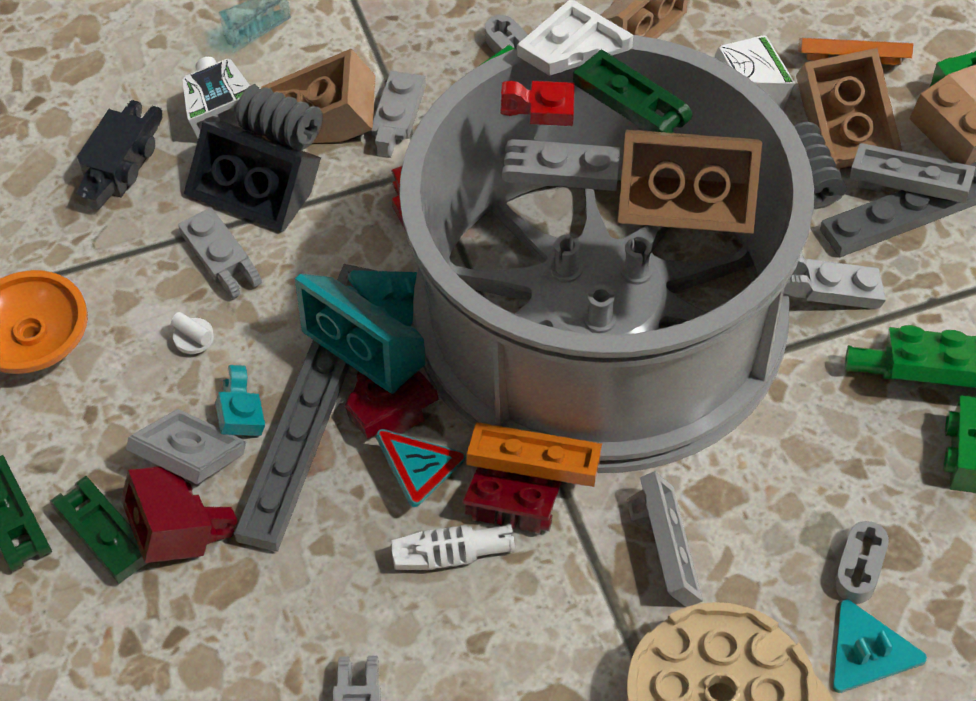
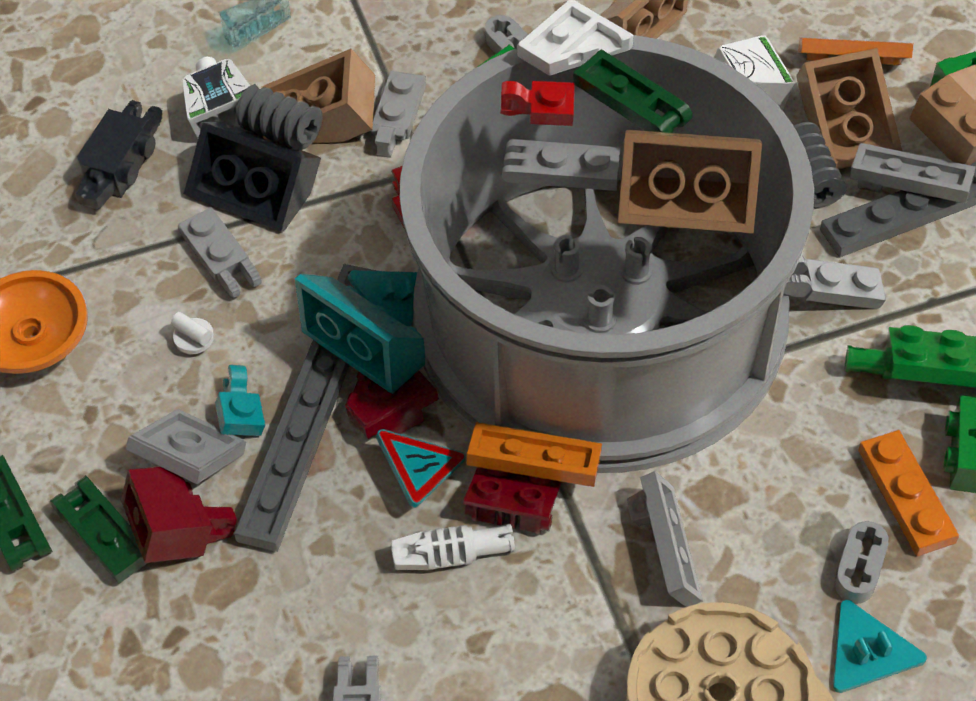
none -> orange plate [858,430,959,557]

